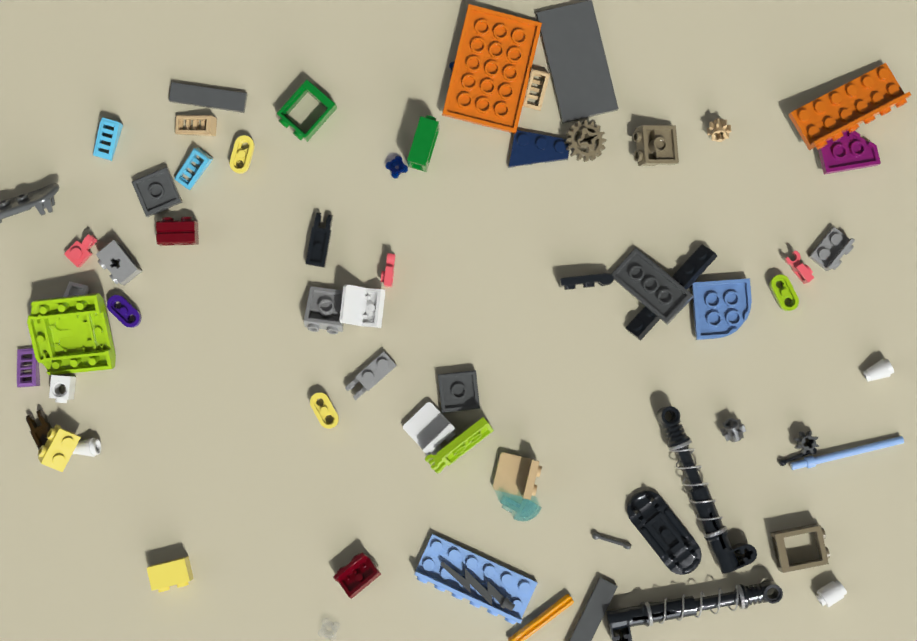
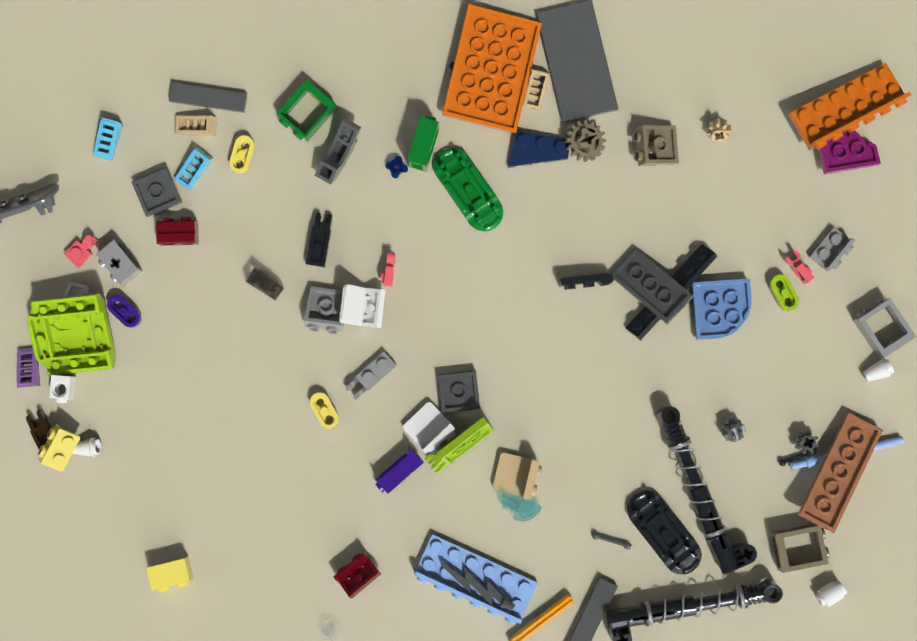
none -> clear smoke leg [245,268,284,301]
none -> dark grey arch [314,118,361,184]
none -> dark purple window [375,446,424,494]
none -> green piece [433,147,503,232]
none -> nougat tile [797,412,883,533]
none -> light grey window [853,298,916,359]

